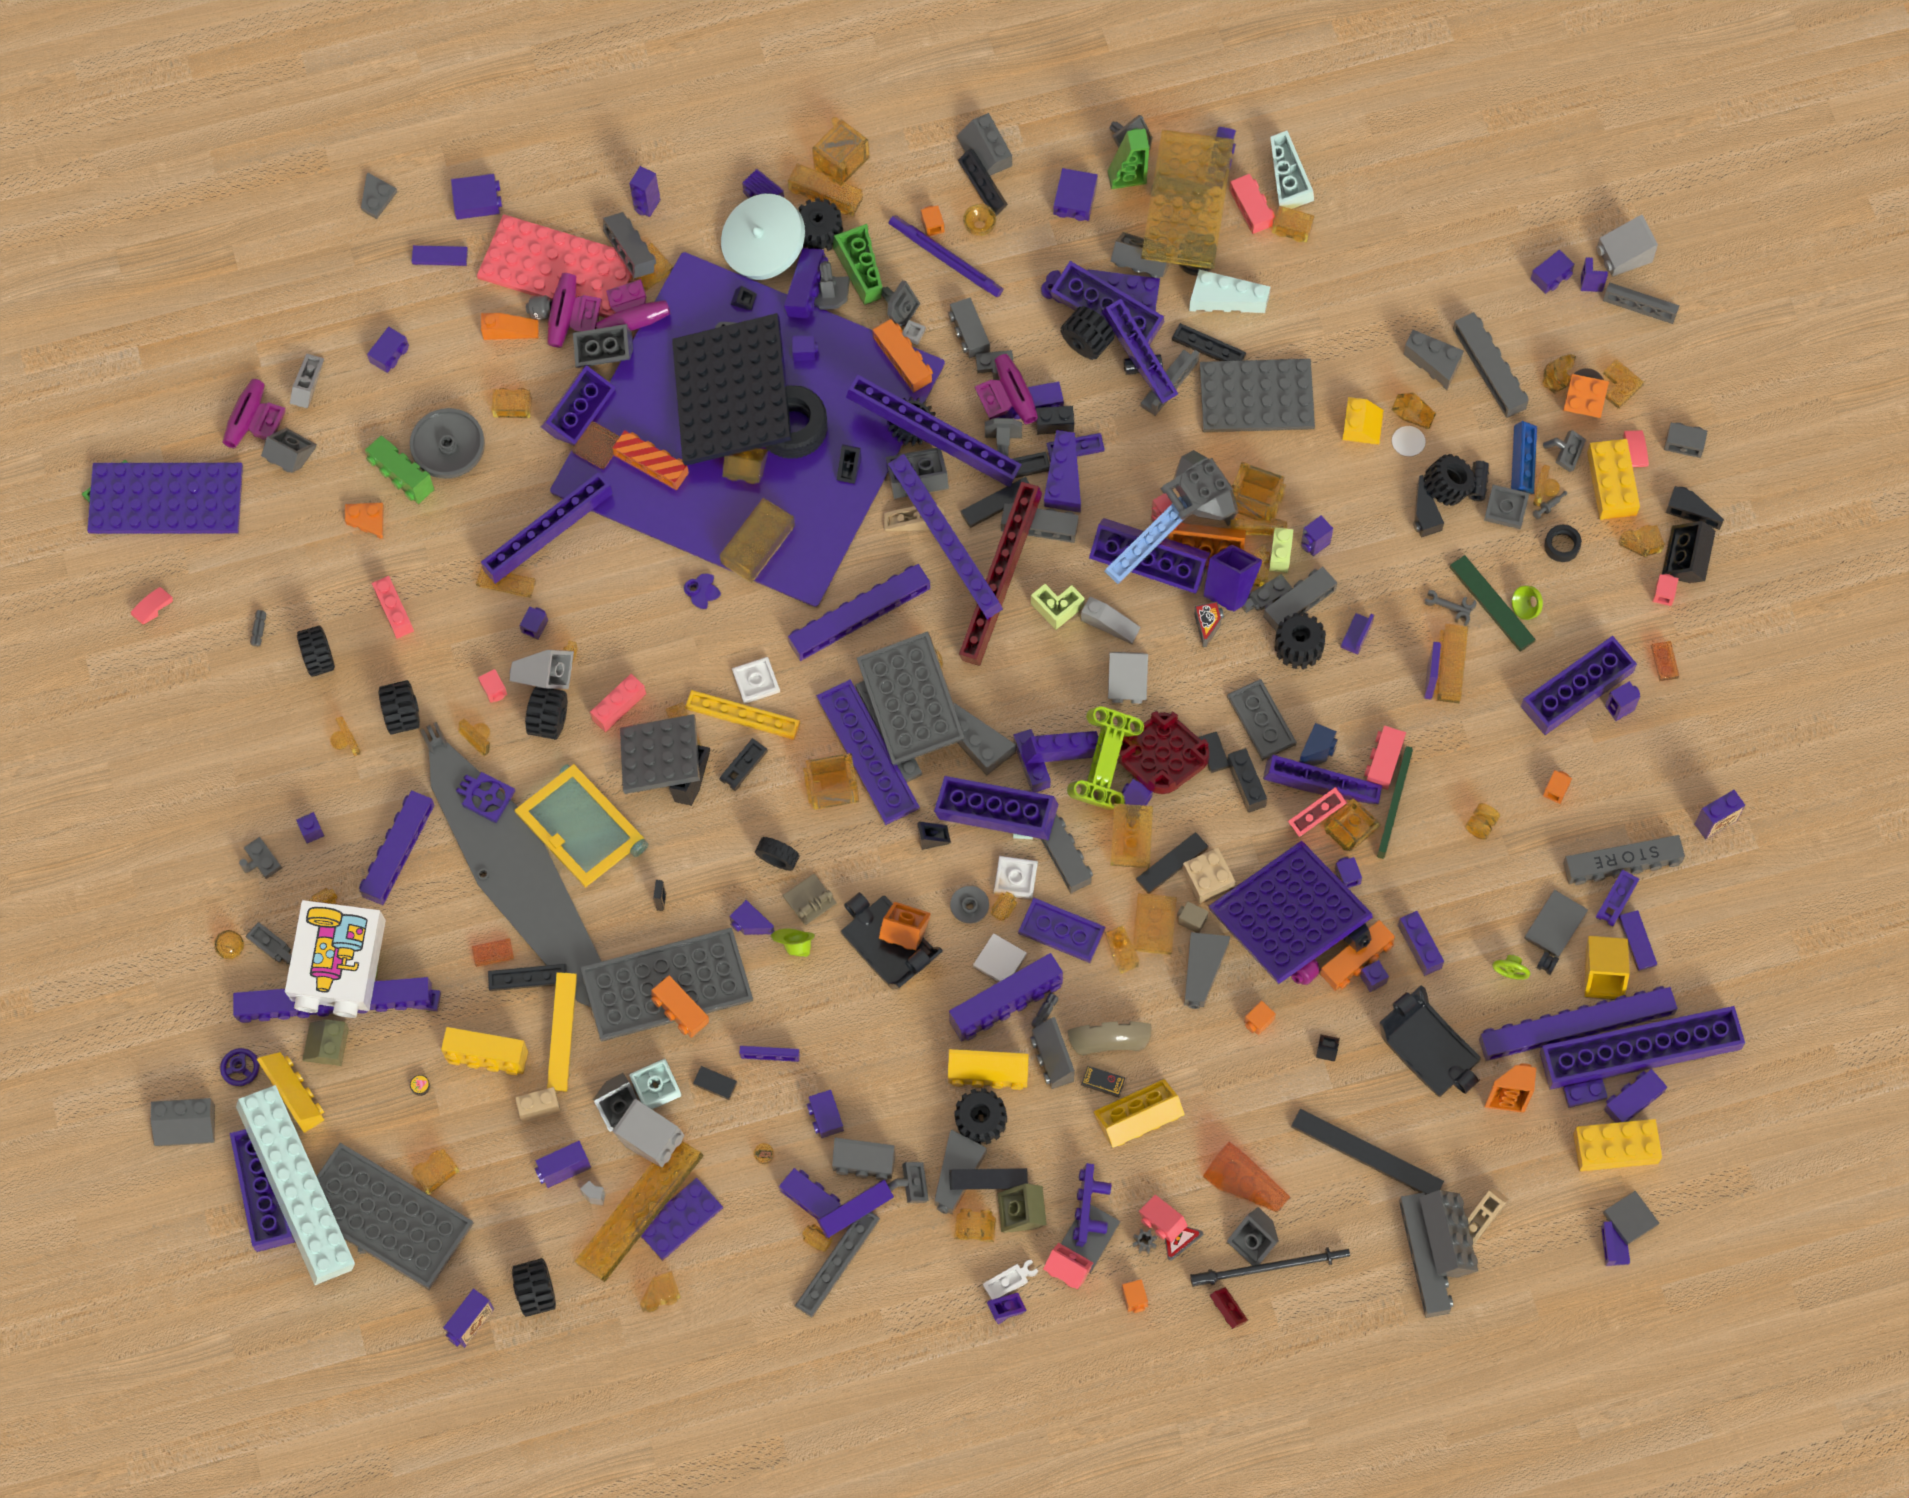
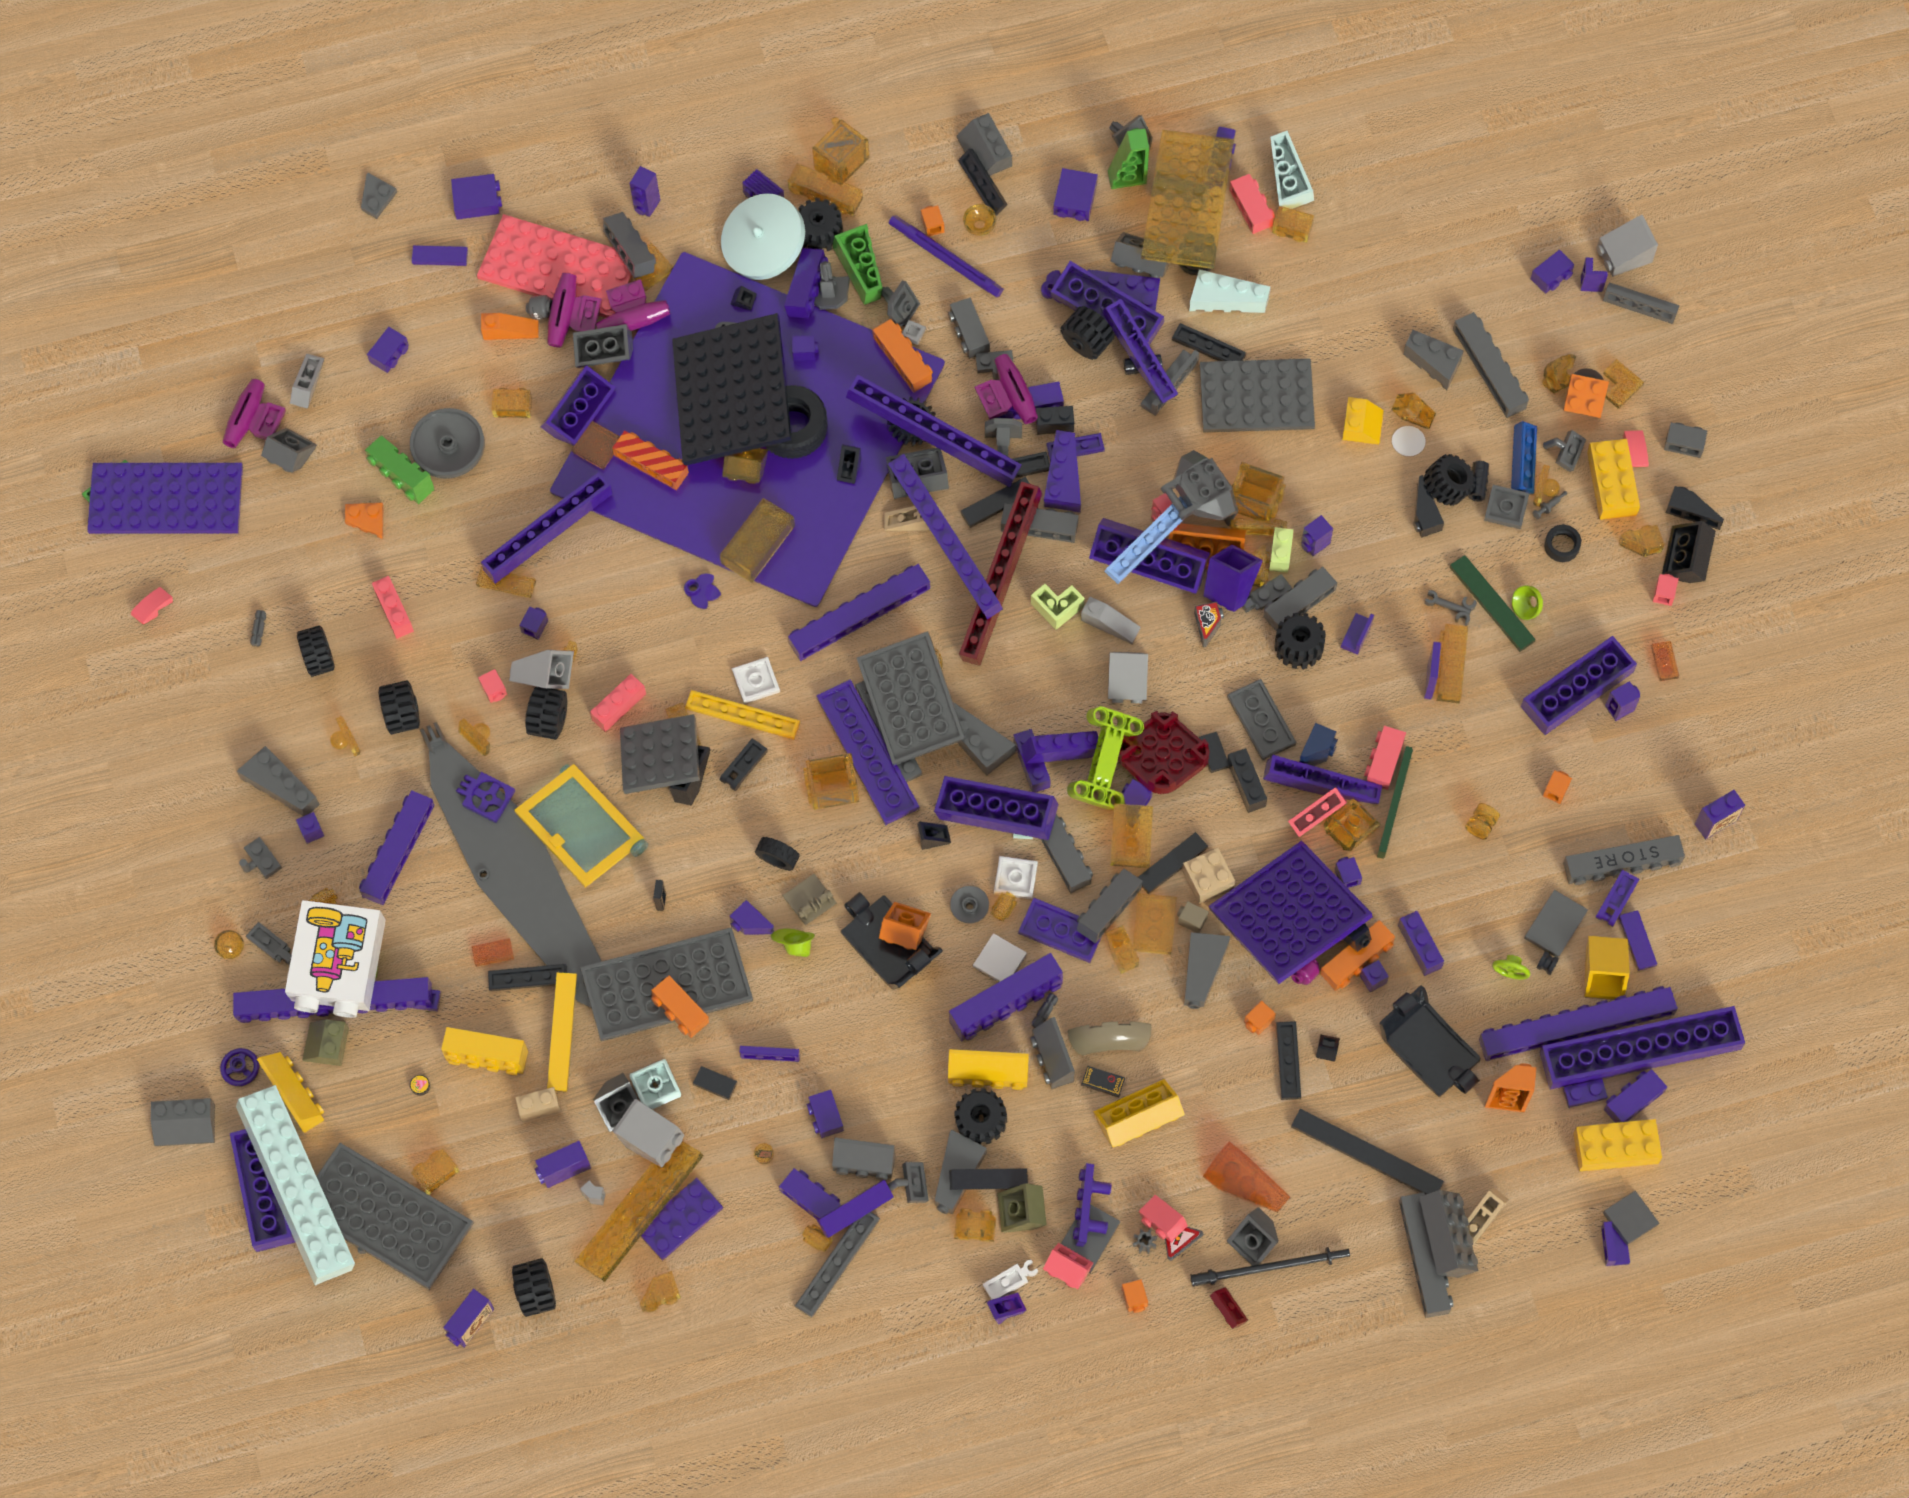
none -> dark grey wedge [237,746,320,816]
none -> dark grey brick [1077,868,1143,944]
none -> black tile [1276,1021,1301,1100]

